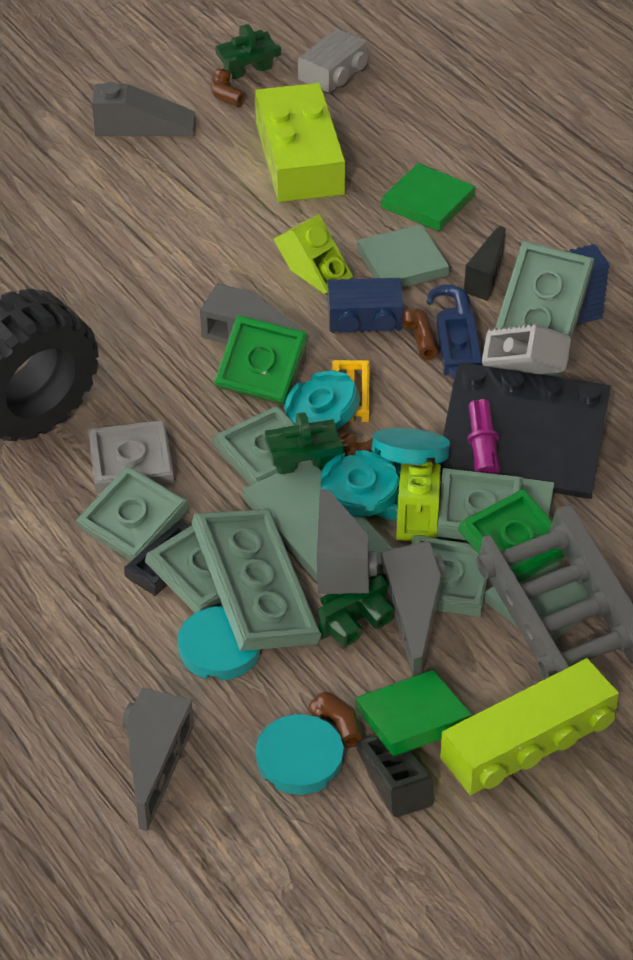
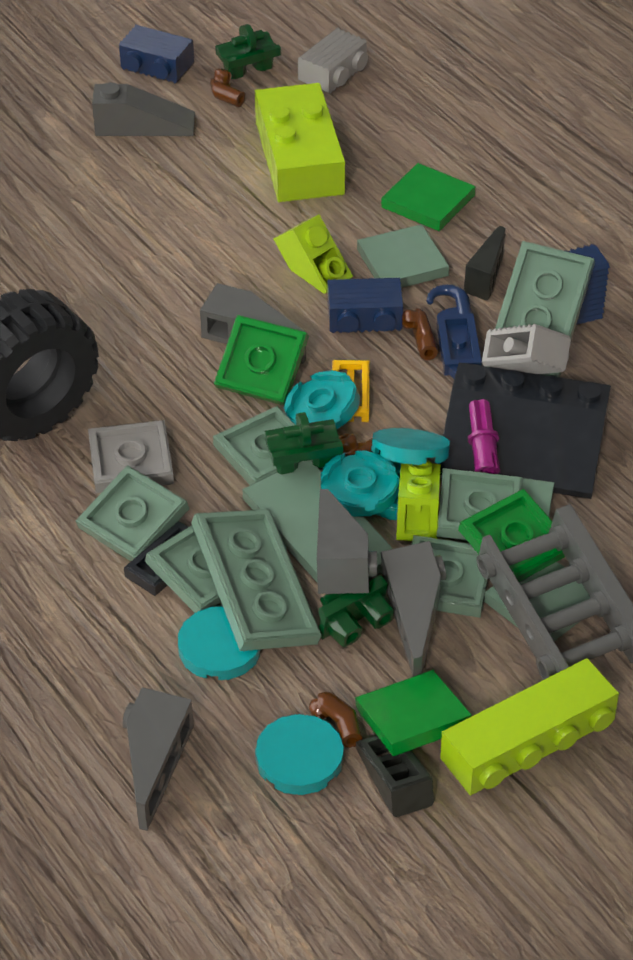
none -> dark blue brick [119,24,194,84]

